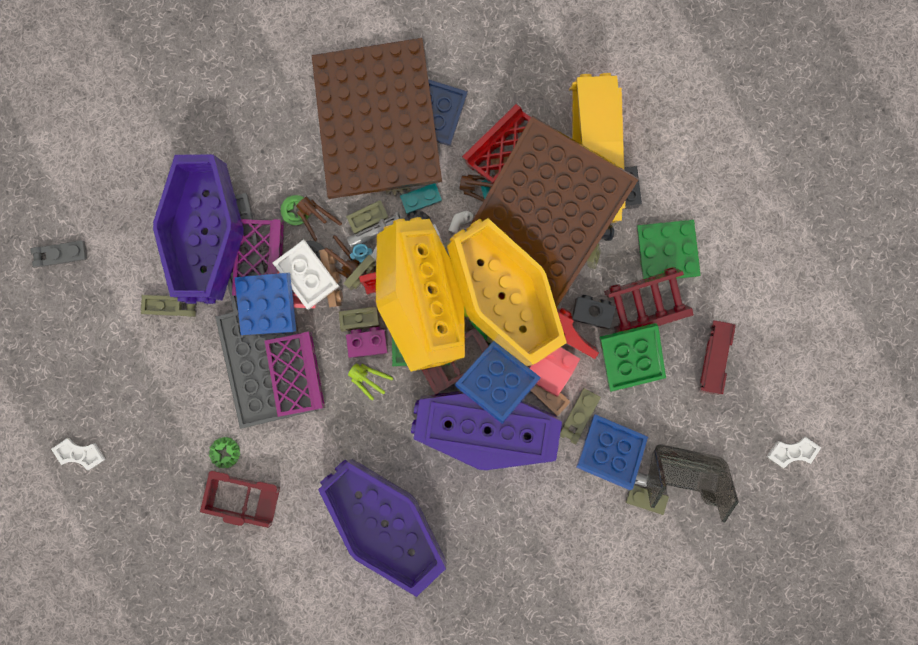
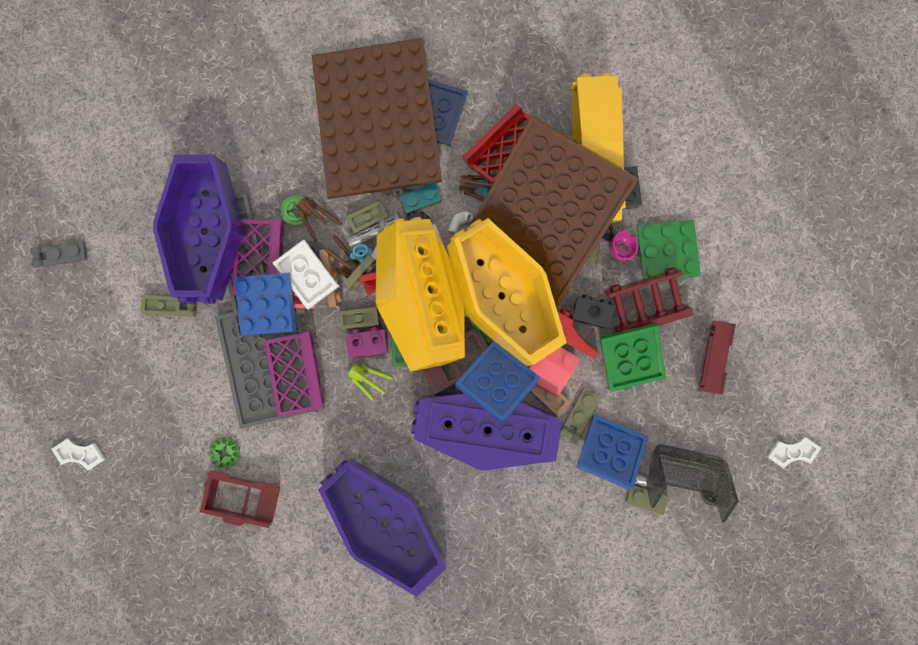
none -> dark pink hair [609,230,638,261]

